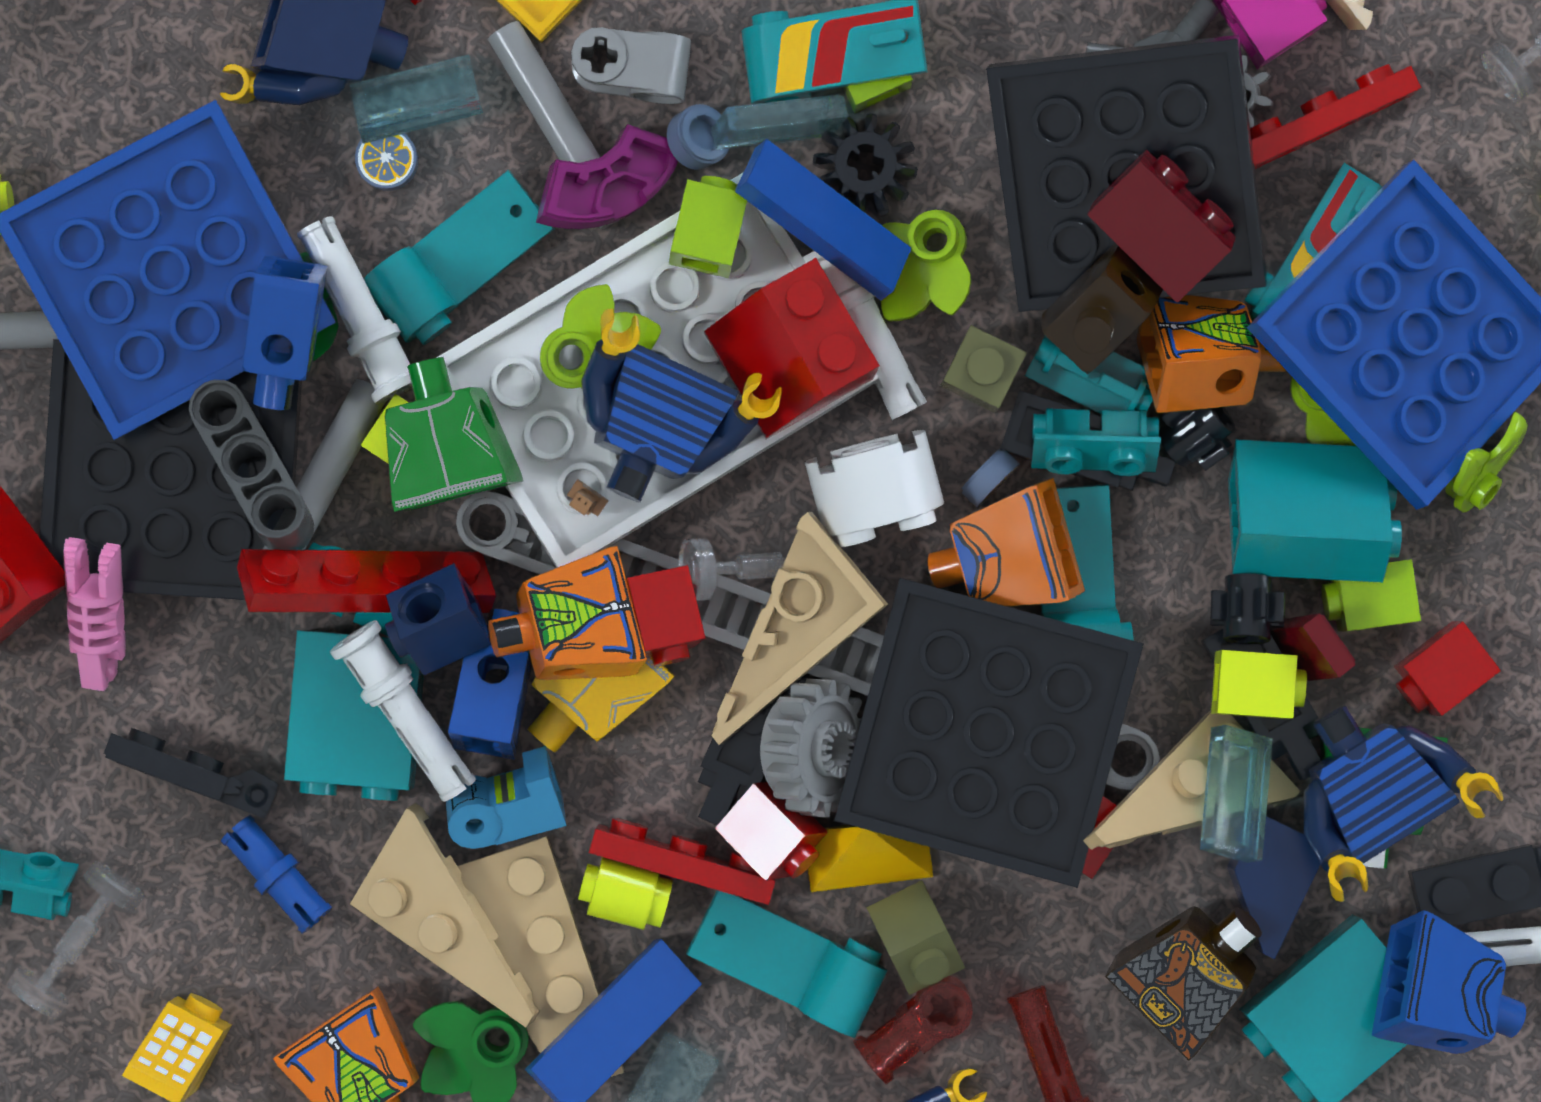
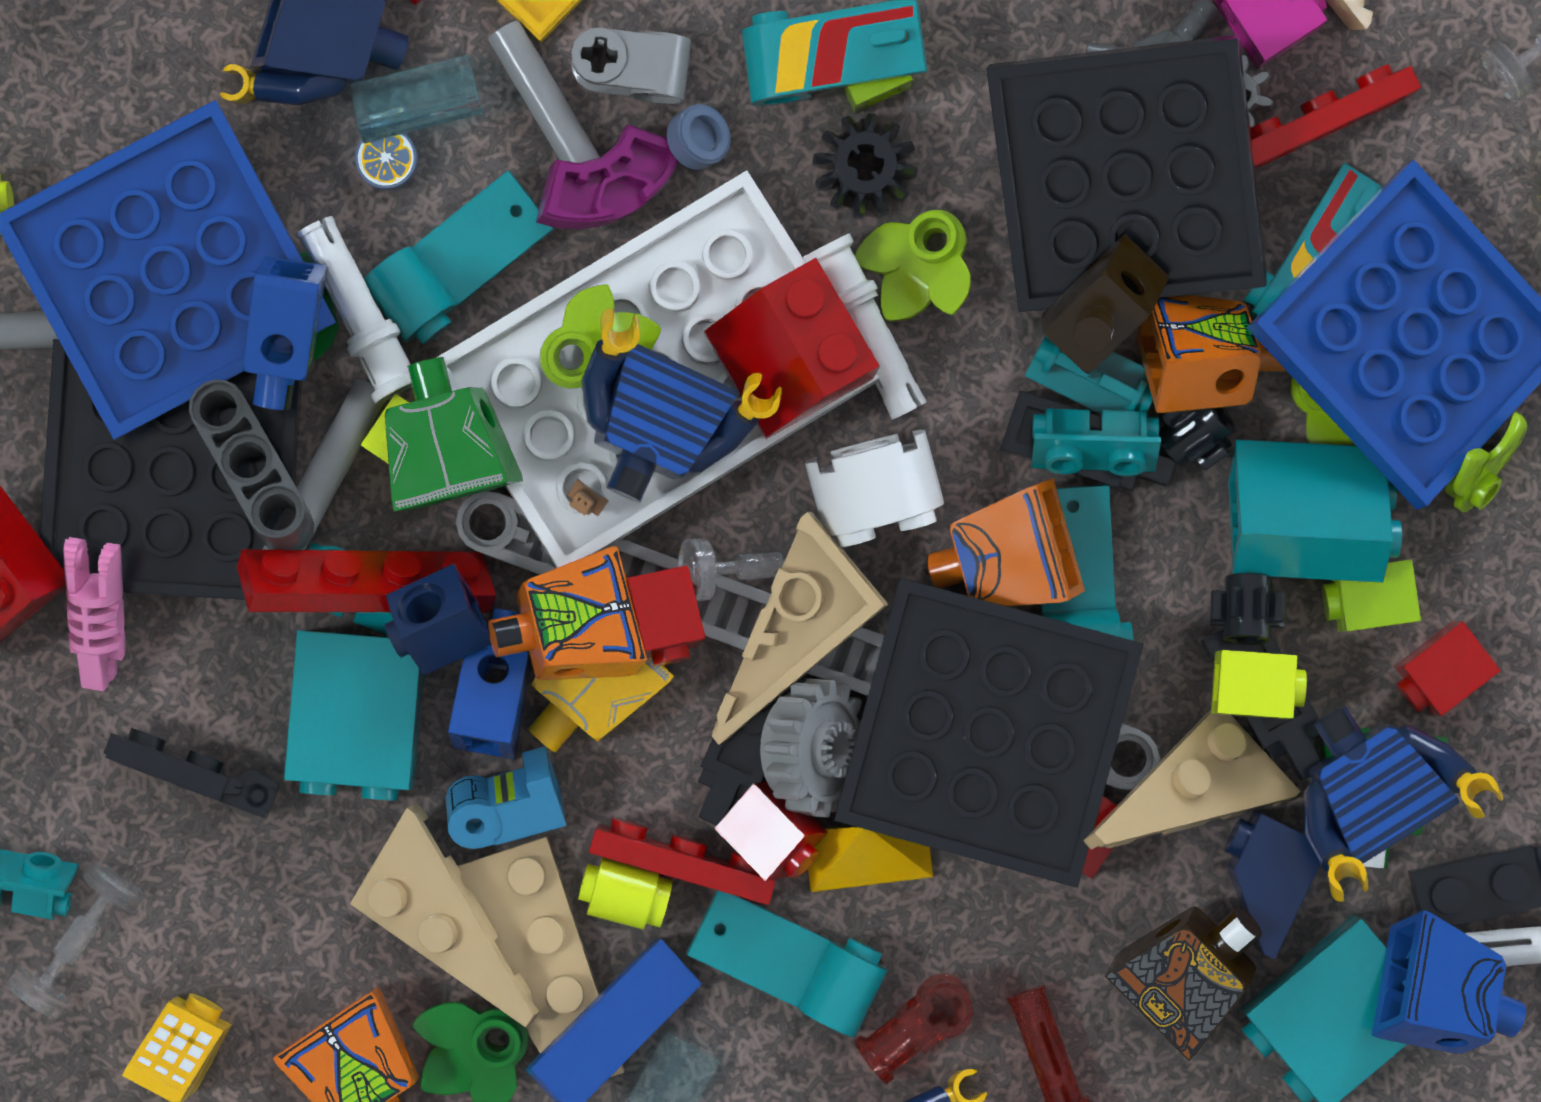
blue pin [221,815,333,934] -> none
white pin [330,620,476,802] -> none
lime brick [669,176,747,279] -> none
clear light blue tile [711,94,848,150] -> none
blue tile [735,139,911,300] -> none
olive brick [866,880,965,995] -> none
olive brick [940,325,1027,413] -> none
sand blue tile [961,449,1020,508] -> none
dark red brick [1087,149,1236,303] -> none
clear light blue tile [1200,725,1273,863] -> none
dark red tile [1271,613,1356,681] -> none

